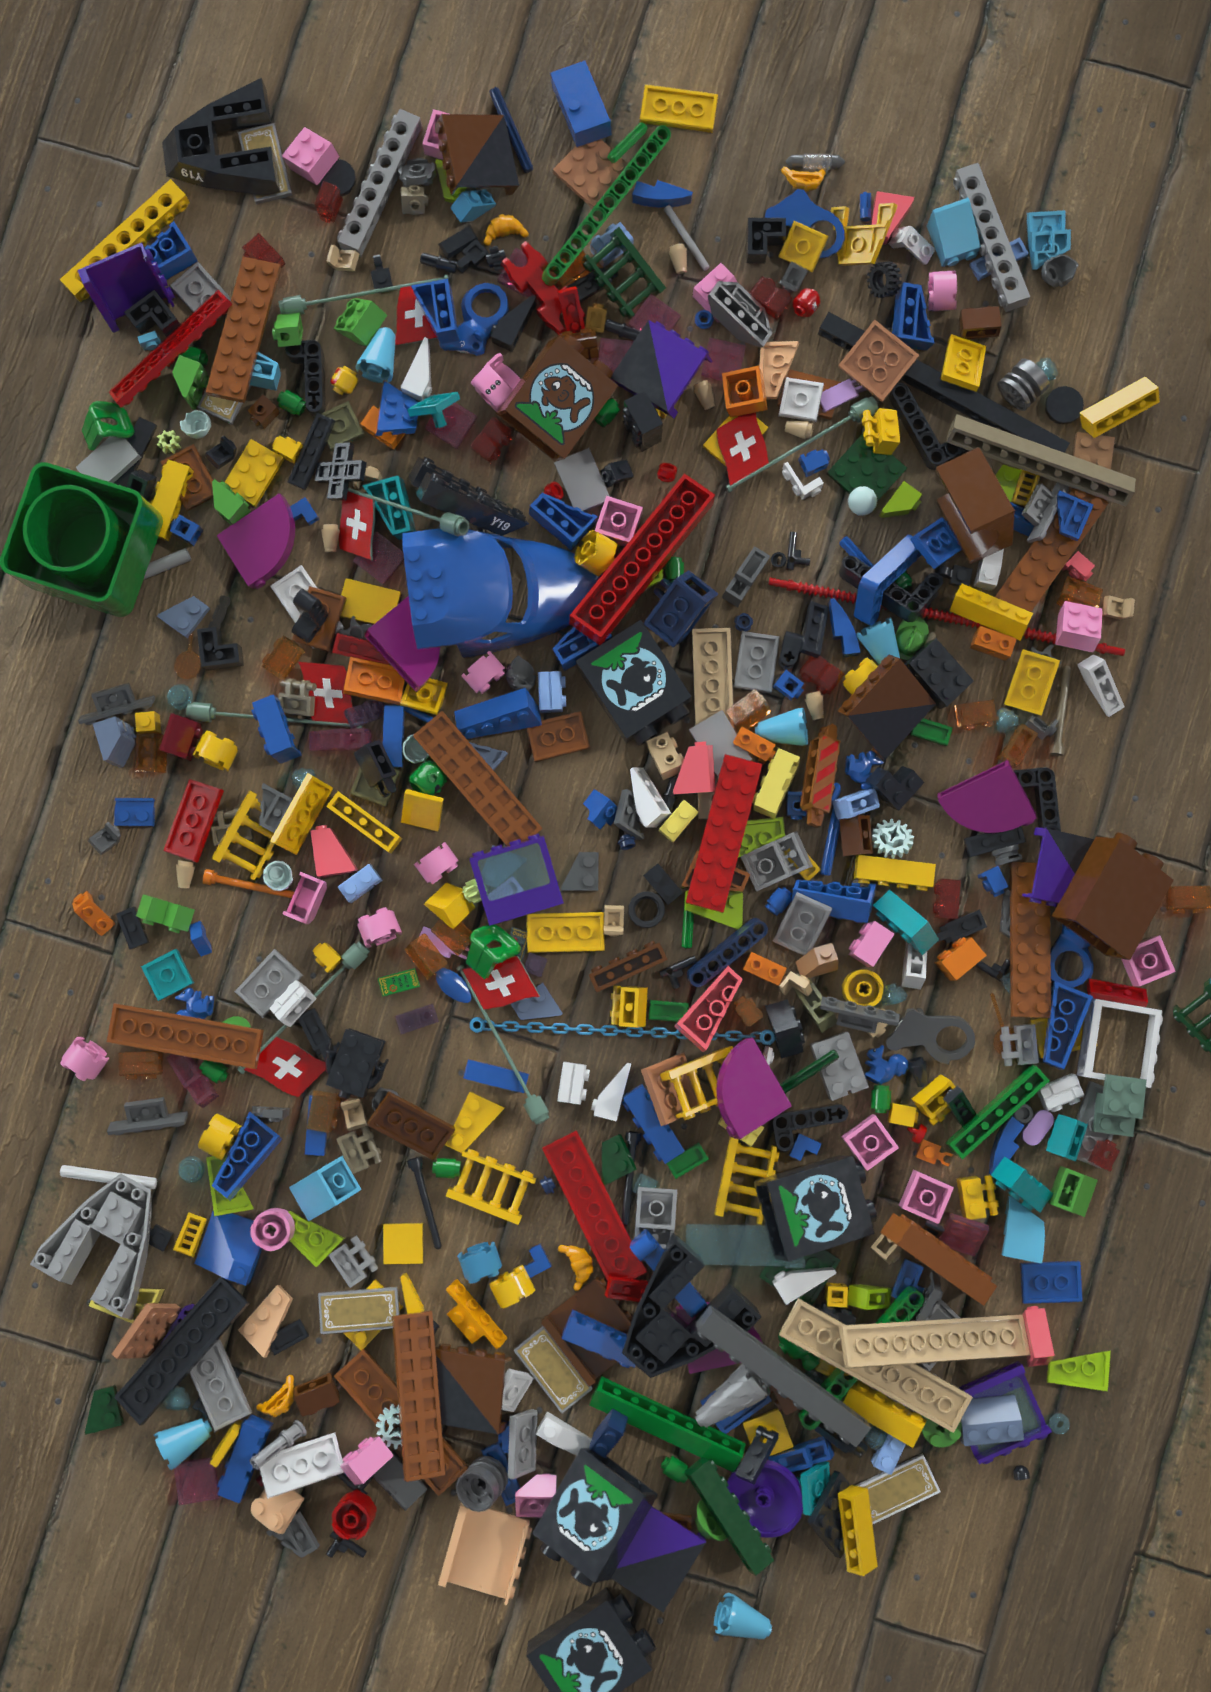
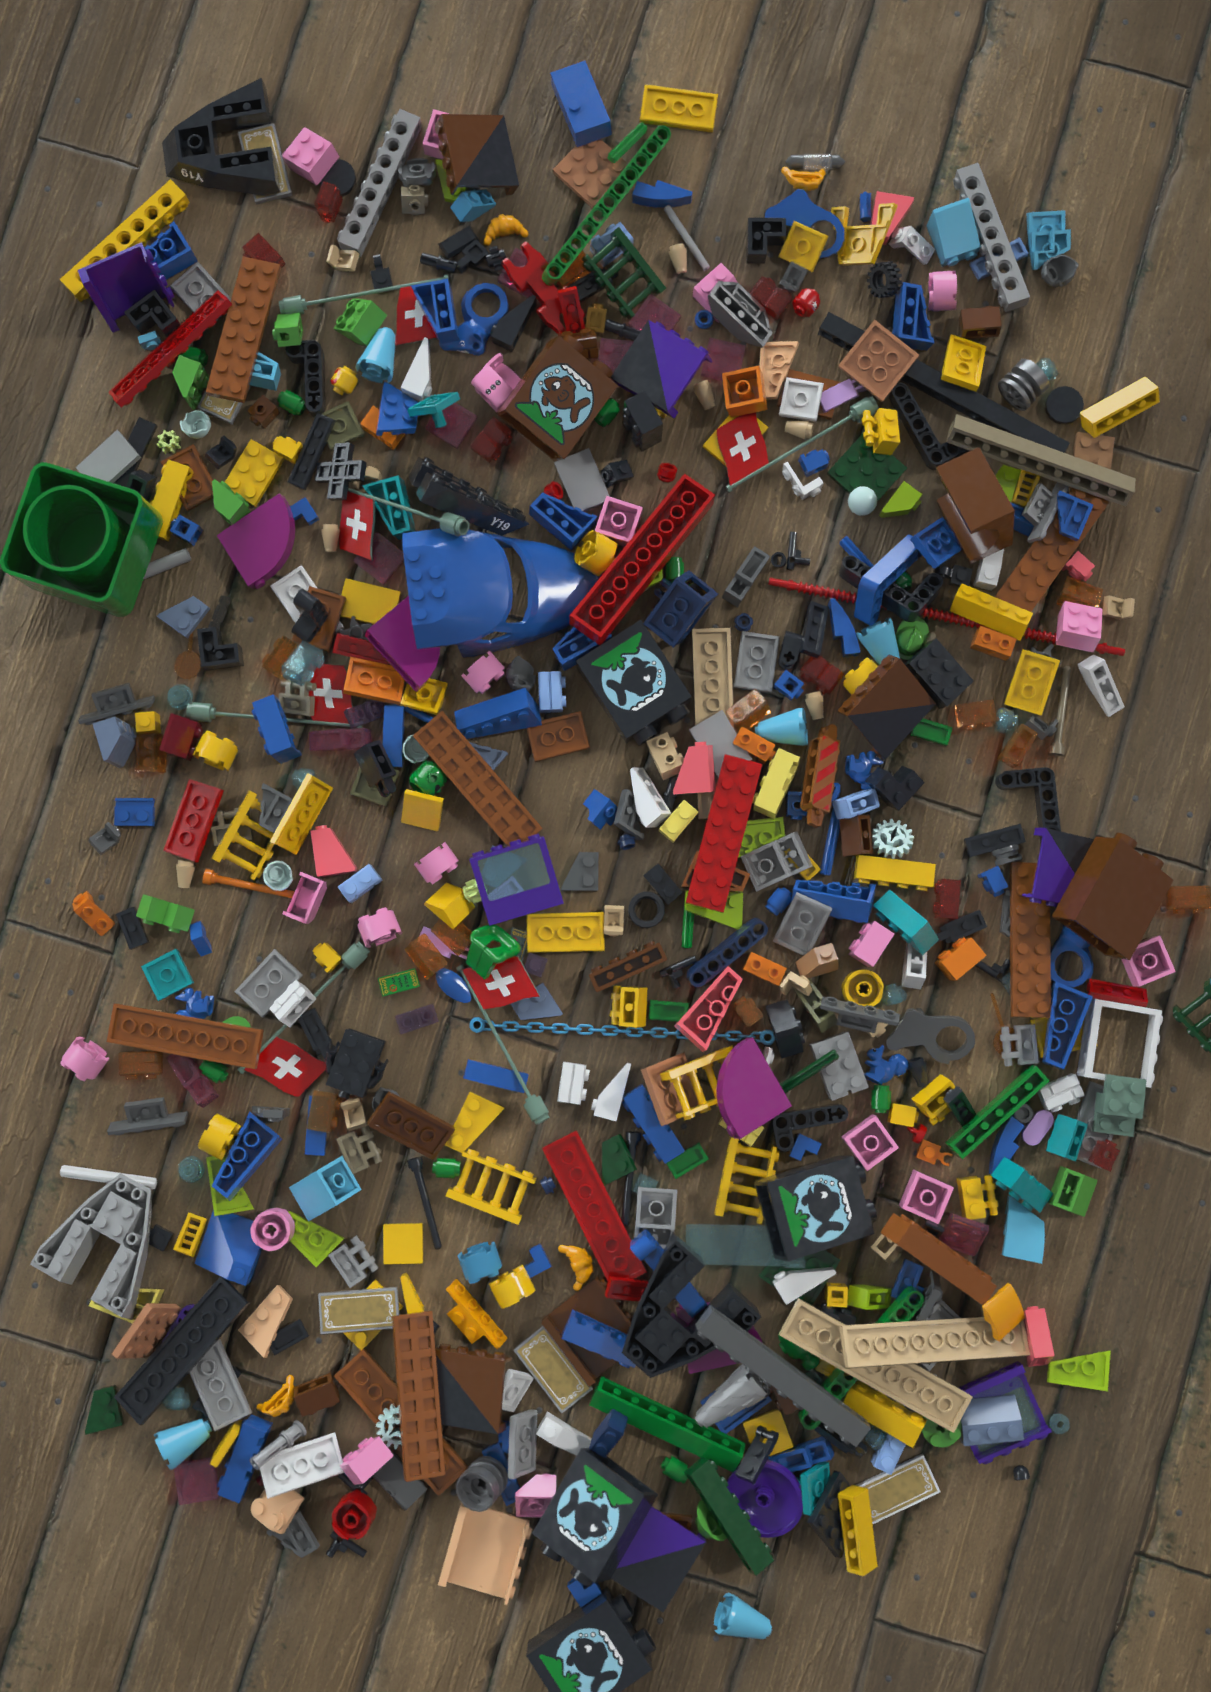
green piece [82,401,134,450] -> none
yellow brick [326,791,403,854] -> none
dark blue axle [490,87,533,173] -> none
magenta brick [937,760,1037,833] -> none
blue tile [1020,1261,1083,1304] -> none
none -> clear light blue brick [282,640,324,686]
none -> blue piece [567,1578,602,1607]
none -> light orange slope [982,1283,1025,1342]

